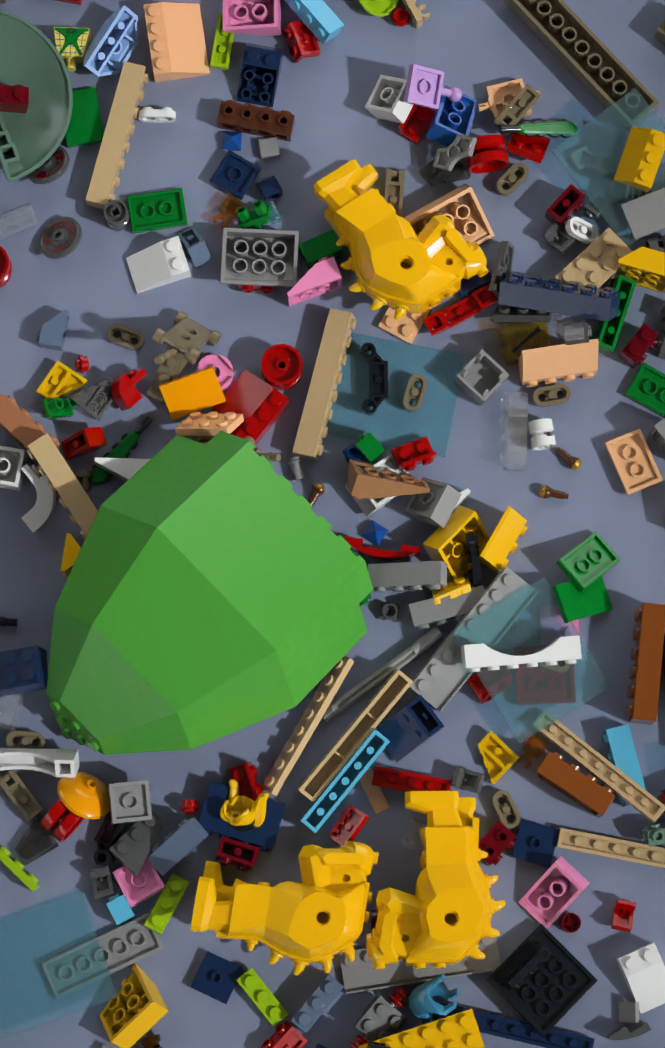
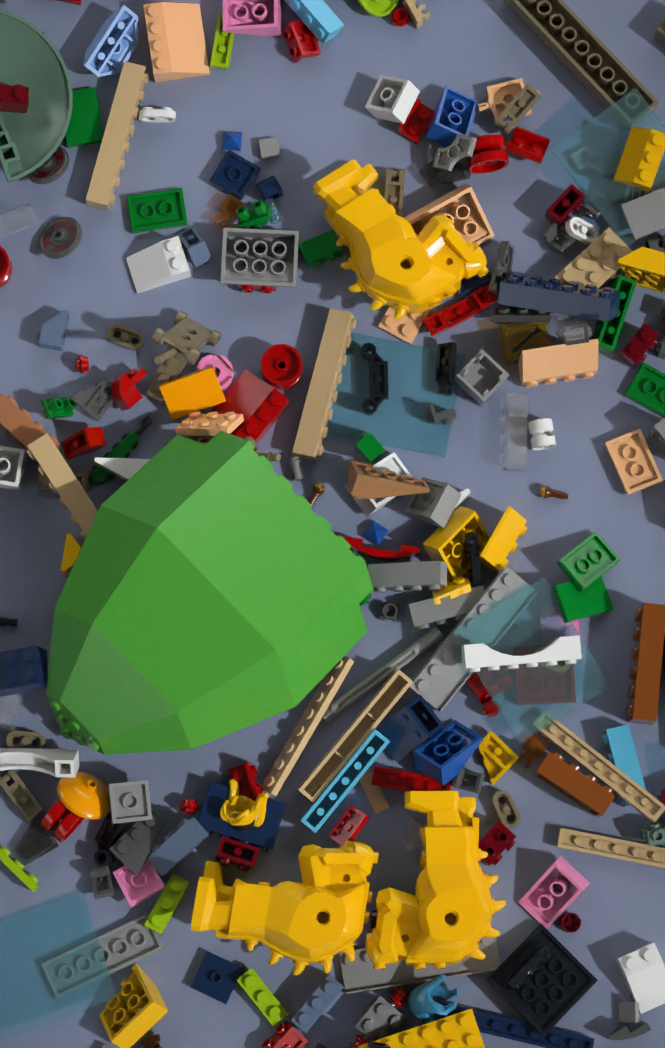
white arch [21,463,56,533] -> none
yellow wing [36,360,88,399] -> none
torso [54,27,91,72] -> none
dark grey wheel [103,200,130,231] -> none
medium azure brick [106,893,136,925] -> none
copper brick [217,100,295,142] -> none
dark blue slope [236,43,284,108] -> none
bright pink slope [287,257,342,307] -> none
blue slope [342,444,366,463] -> none
red bracket [391,436,437,472] -> none
lavender plate [403,64,462,109] -> none
dark tan plate [403,374,427,412] -> none
dark tan plate [496,163,528,196] -> none
green sword [499,119,579,138] -> none
dark blue plate [511,819,560,868] -> none
dark tan plate [532,384,571,407] -> none
reddish brown piece [555,447,581,470] -> none
red bracket [611,899,636,933] -> none
none -> blue slope [413,720,483,786]
none -> dark grey bracket [426,403,456,425]
none -> black hinge [435,342,457,396]
none -> red plate [482,701,501,717]

